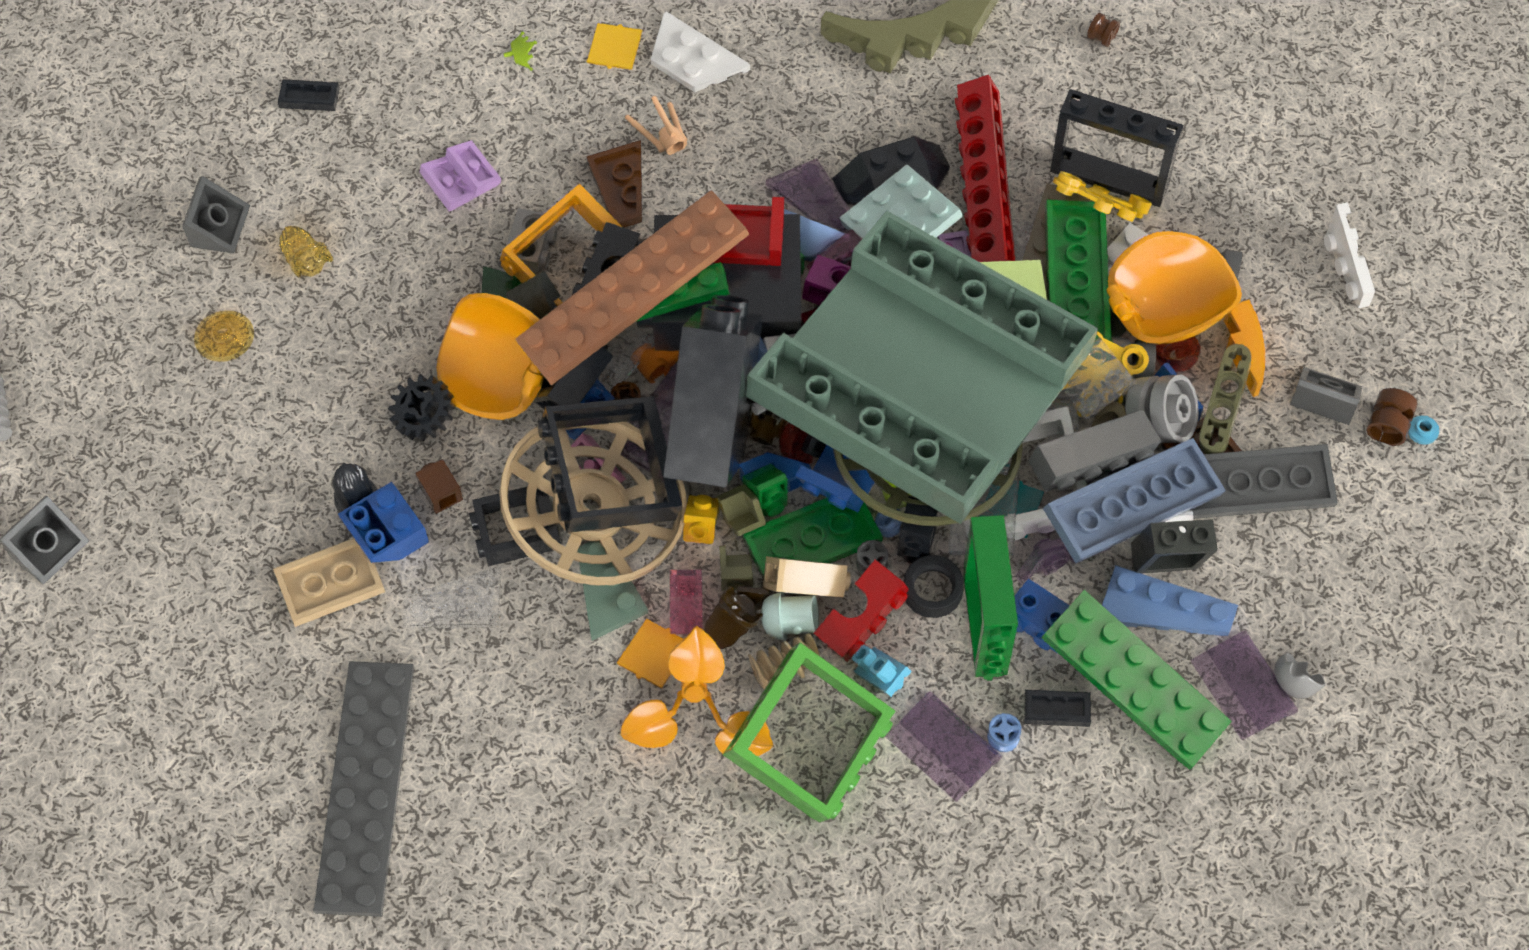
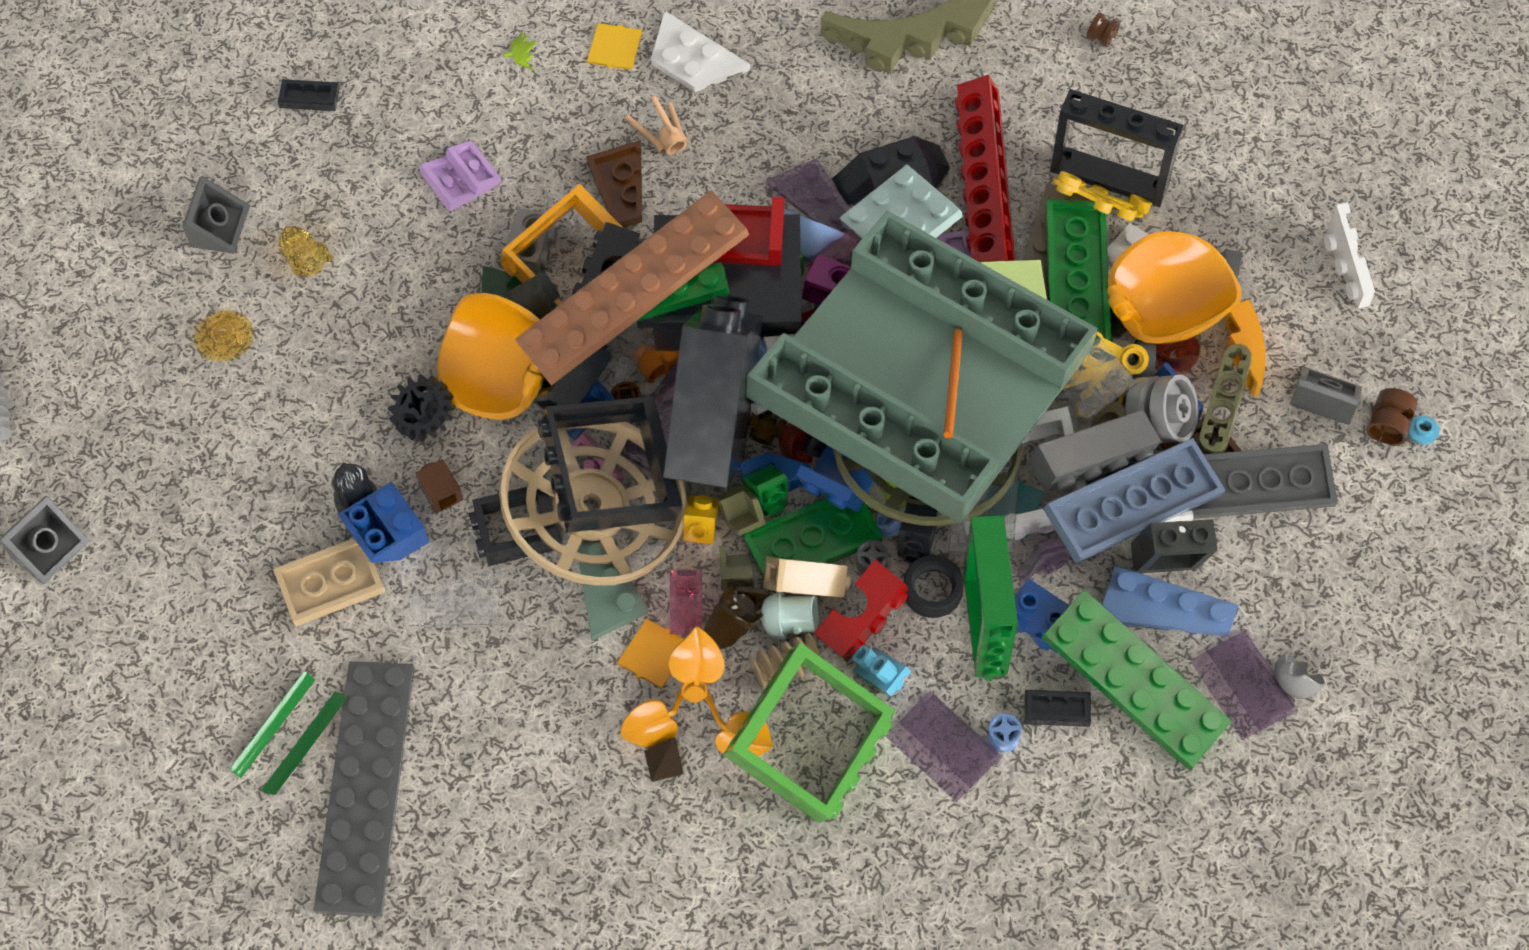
none -> green sticker [230,671,348,796]
none -> dark brown slope [644,738,684,782]
none -> orange axle [943,329,963,439]

